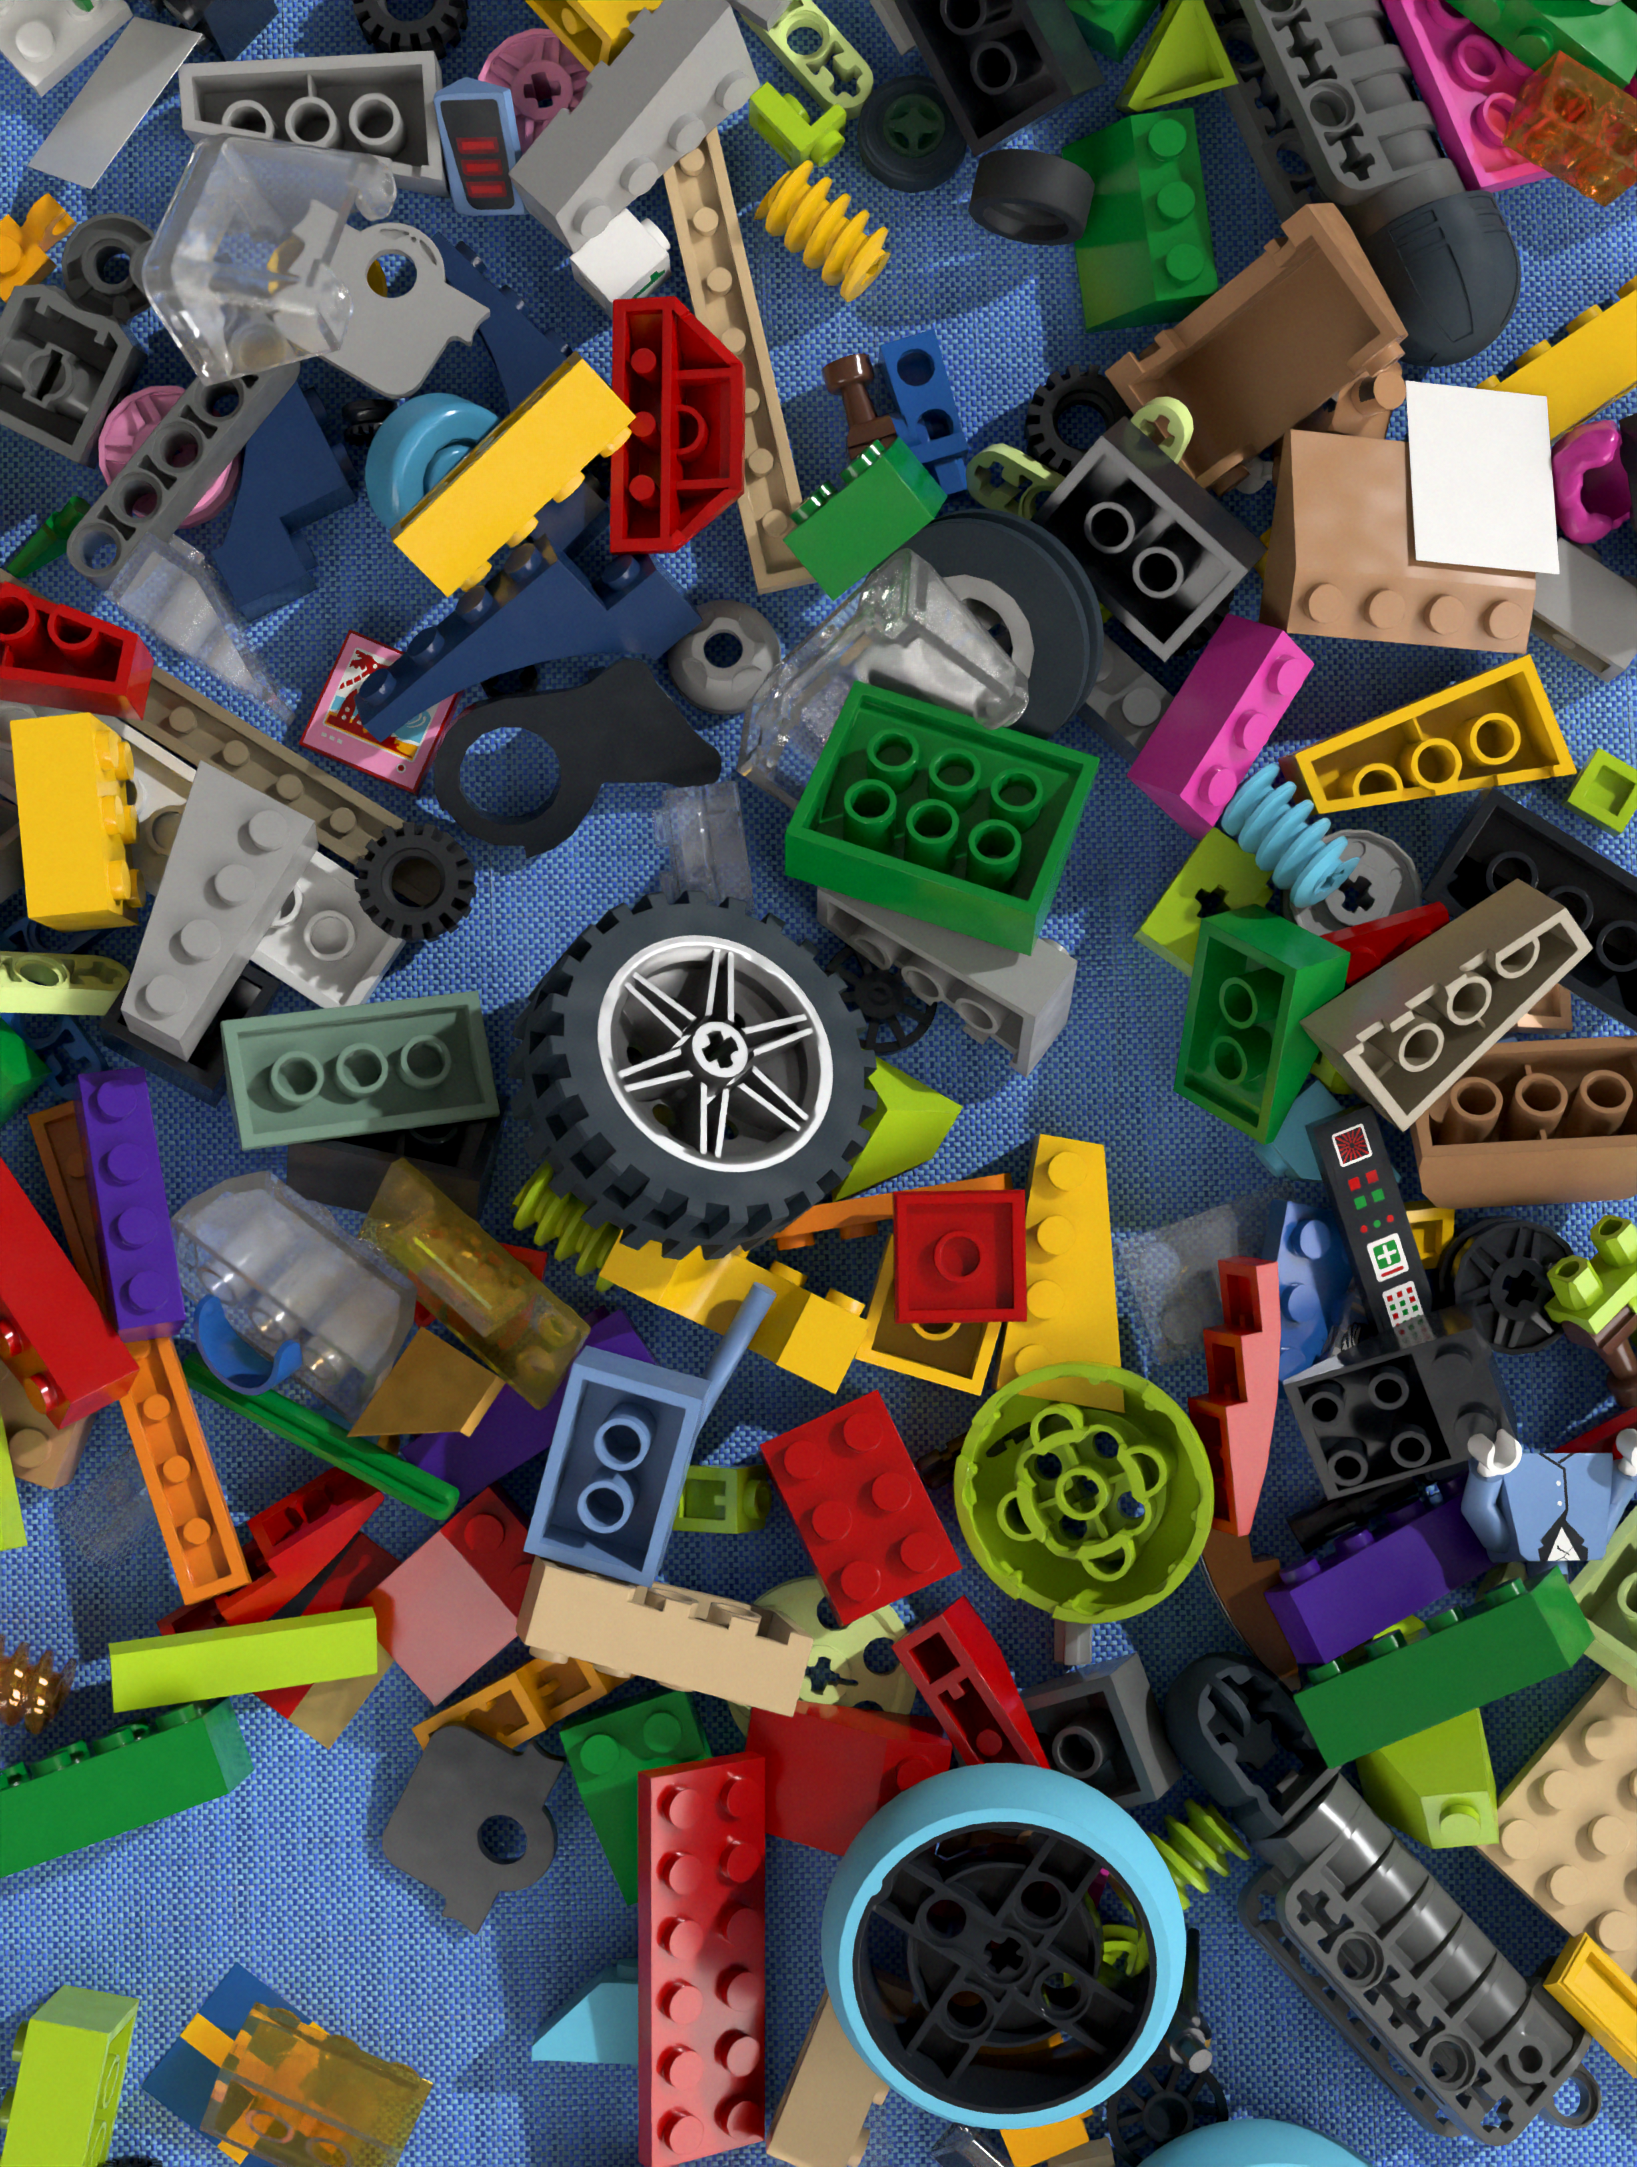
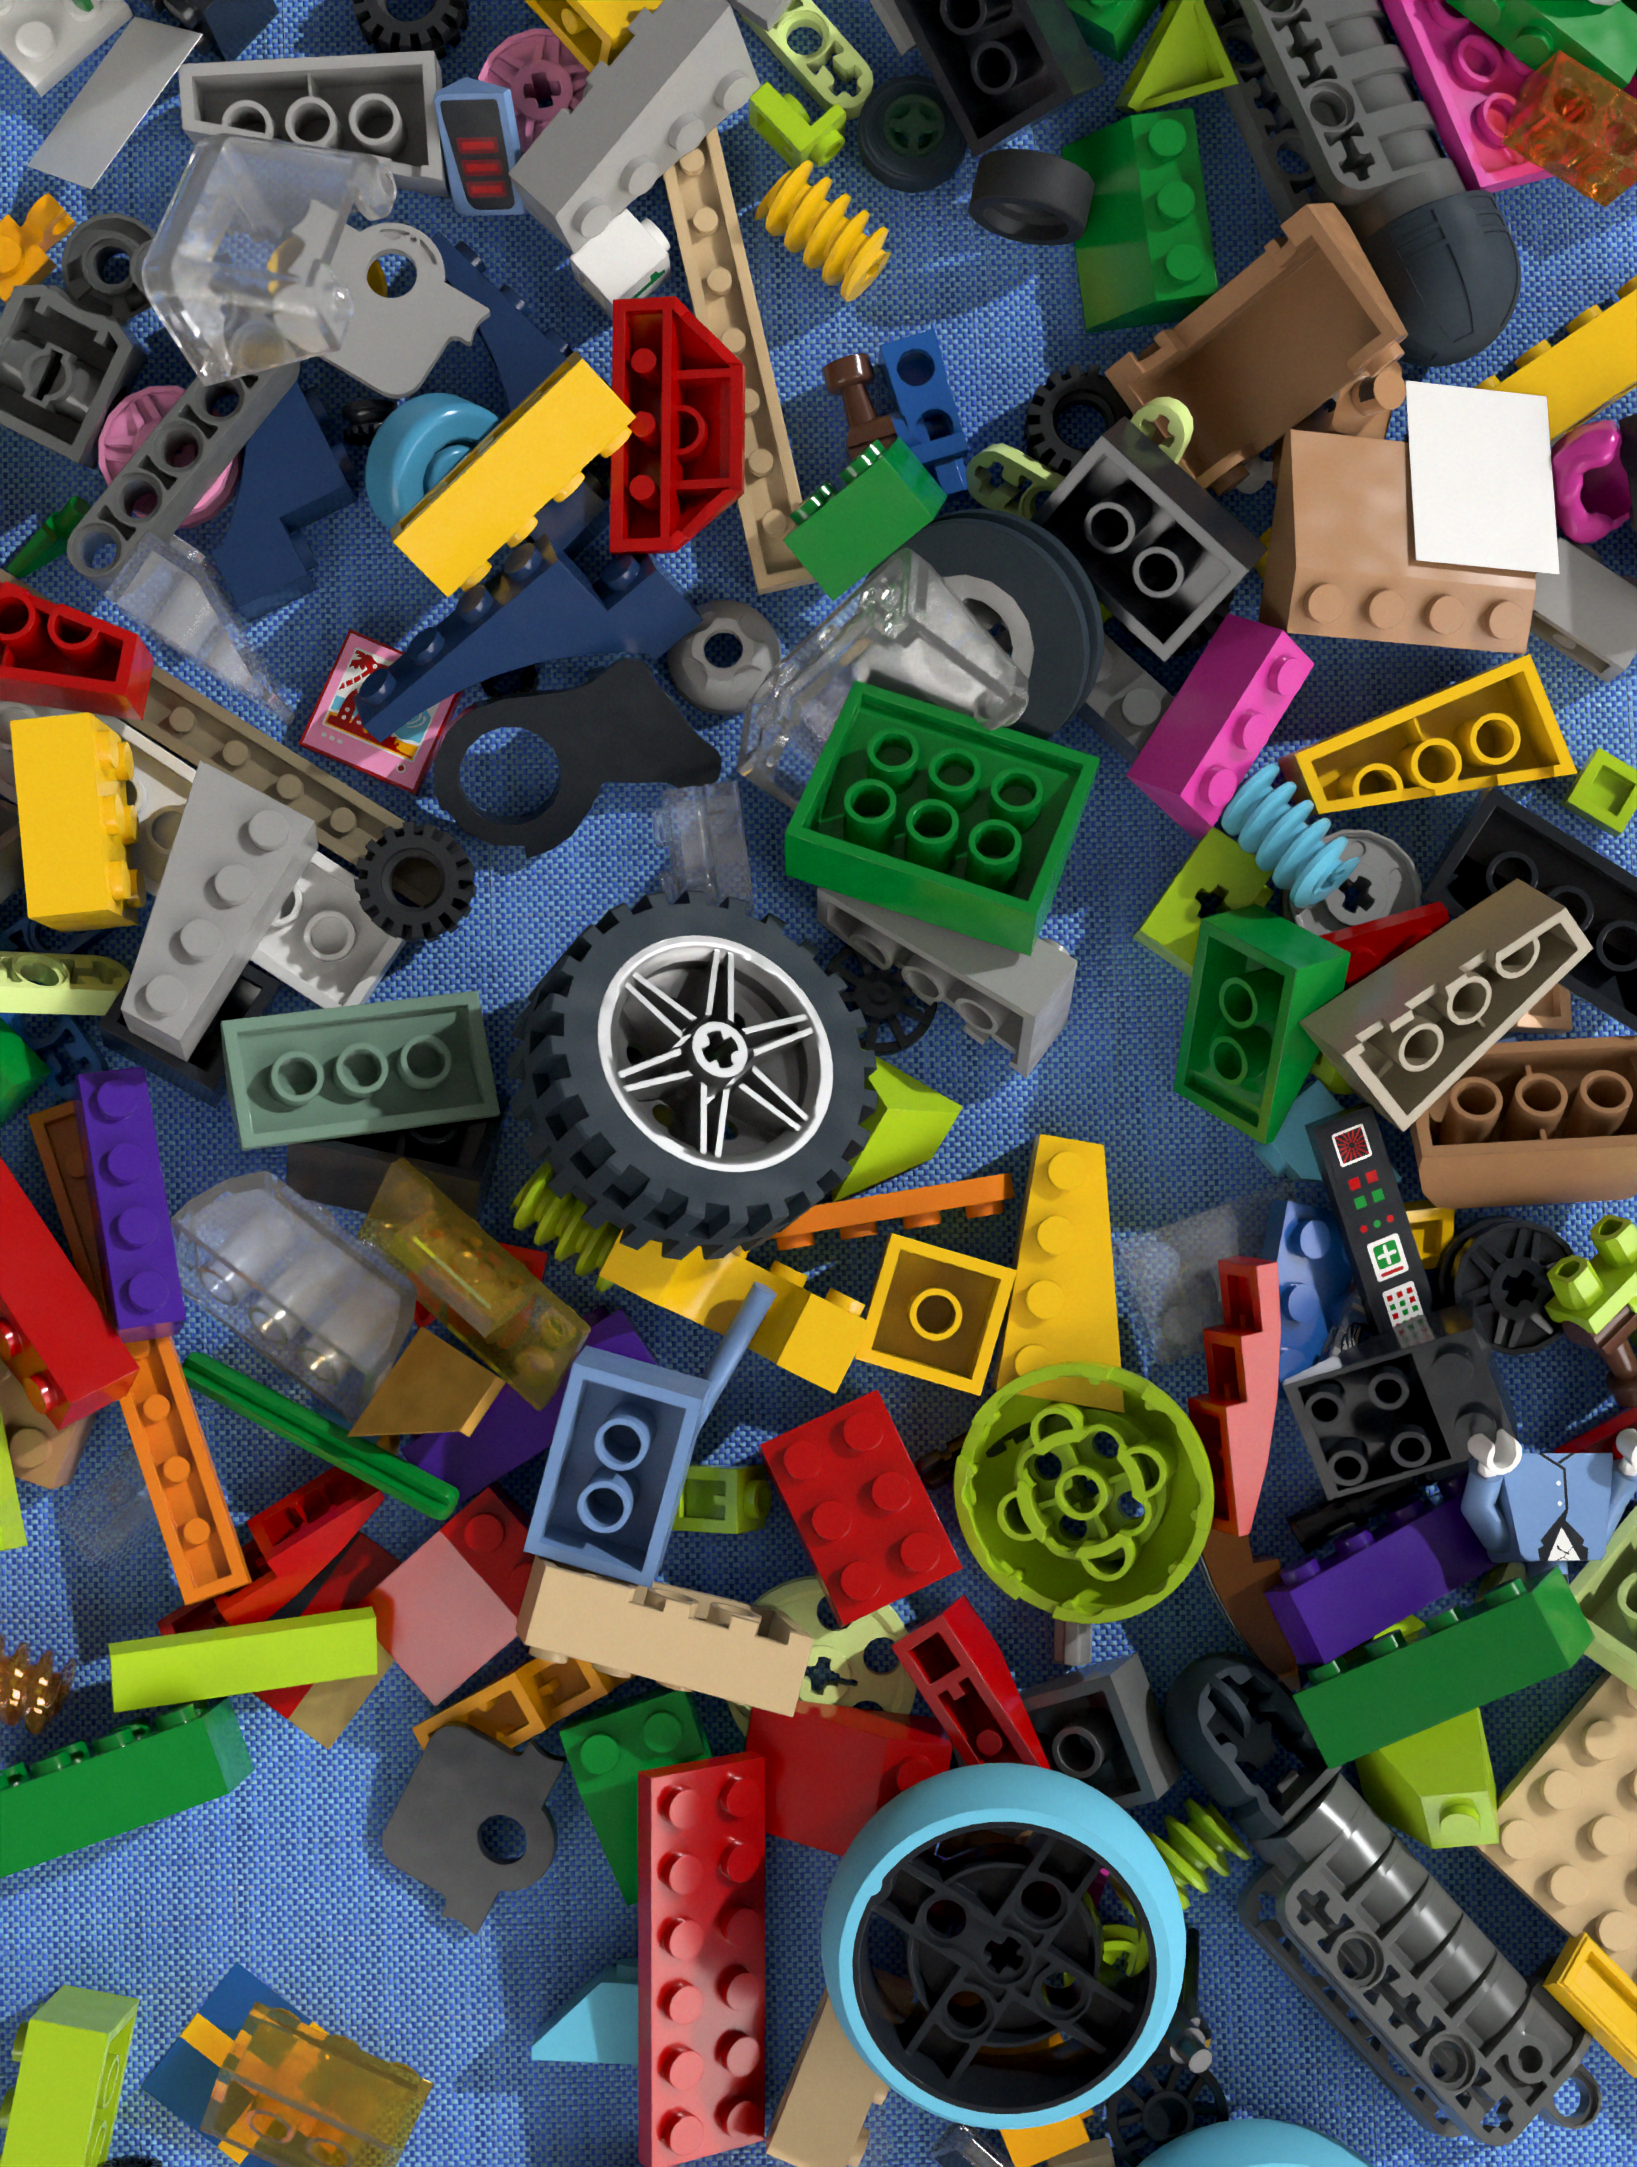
blue helmet [193,1294,303,1396] -> none
red tile [892,1189,1027,1324] -> none

